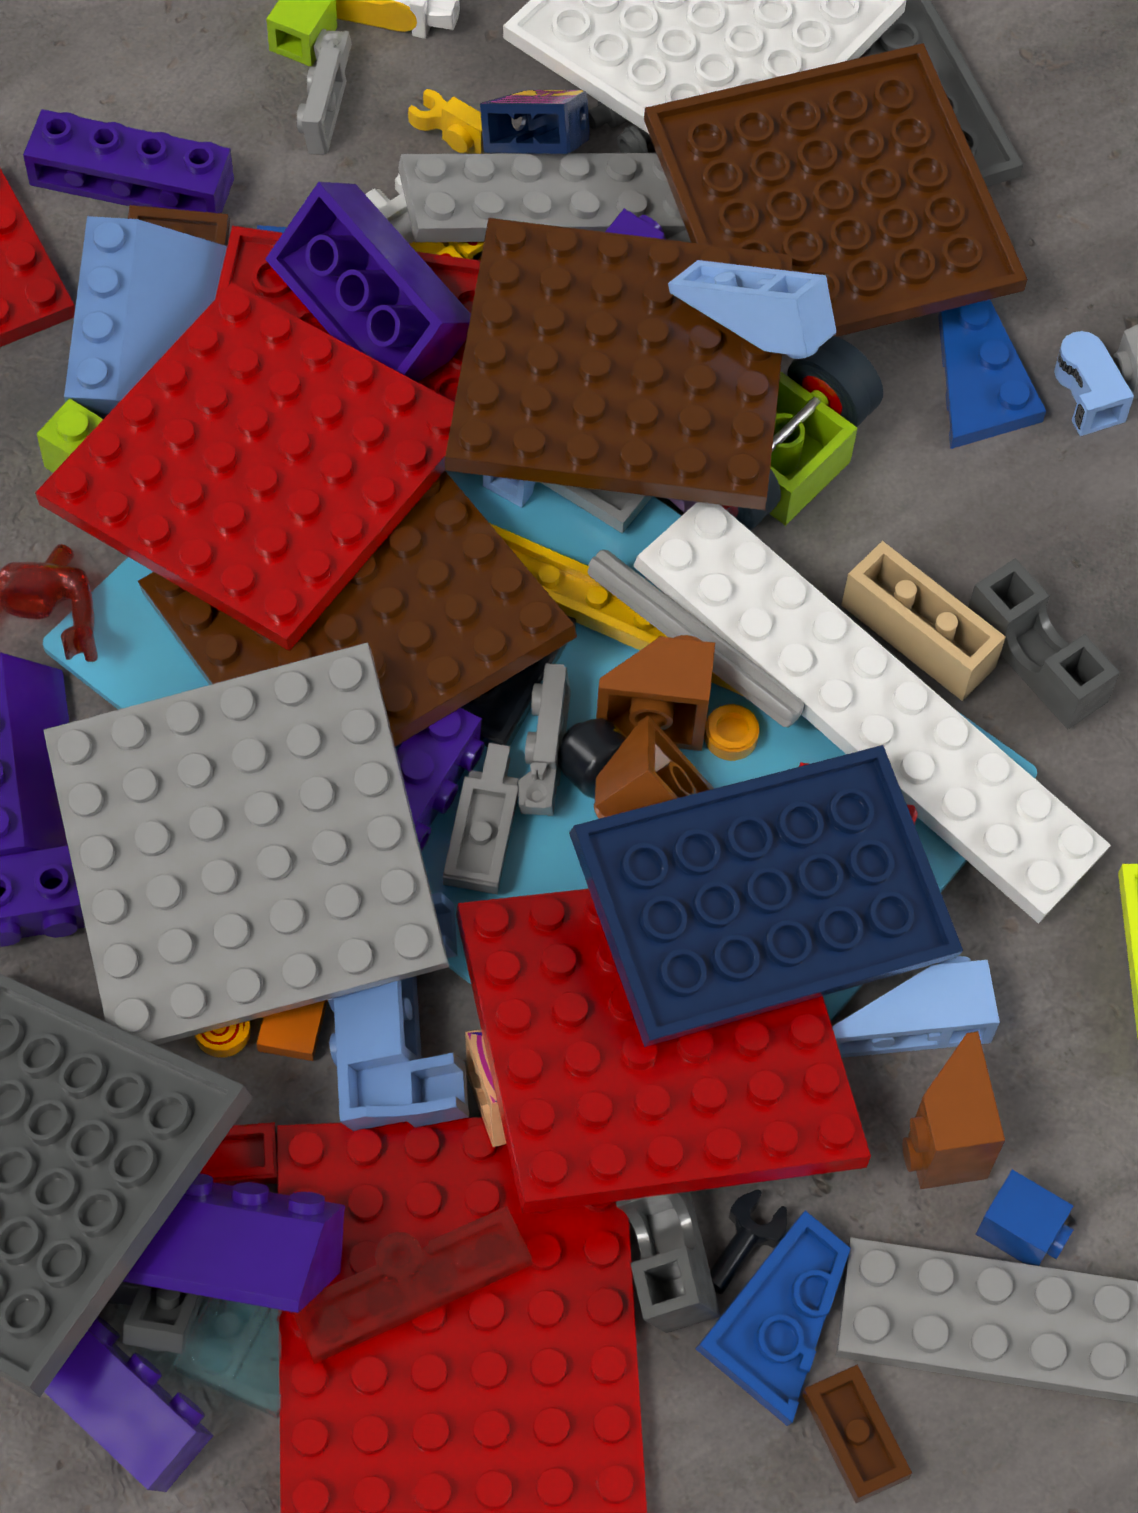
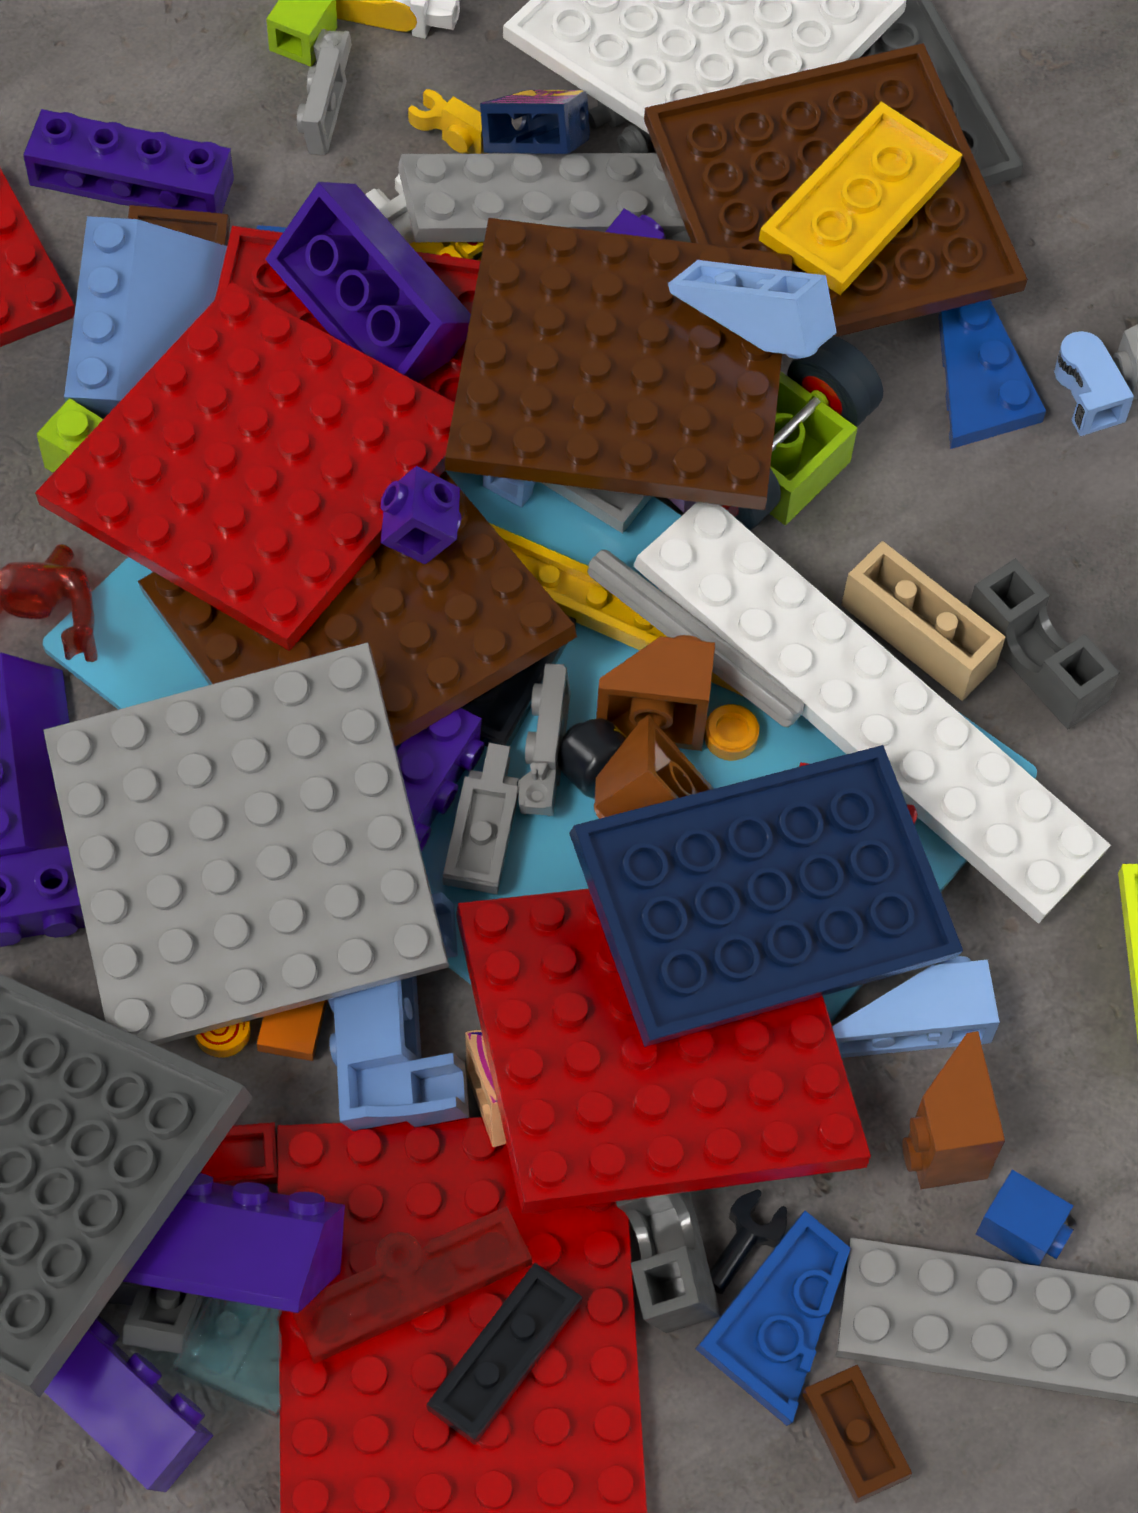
none -> dark purple brick [381,466,461,564]
none -> black tile [426,1263,583,1445]
none -> yellow plate [759,101,962,295]

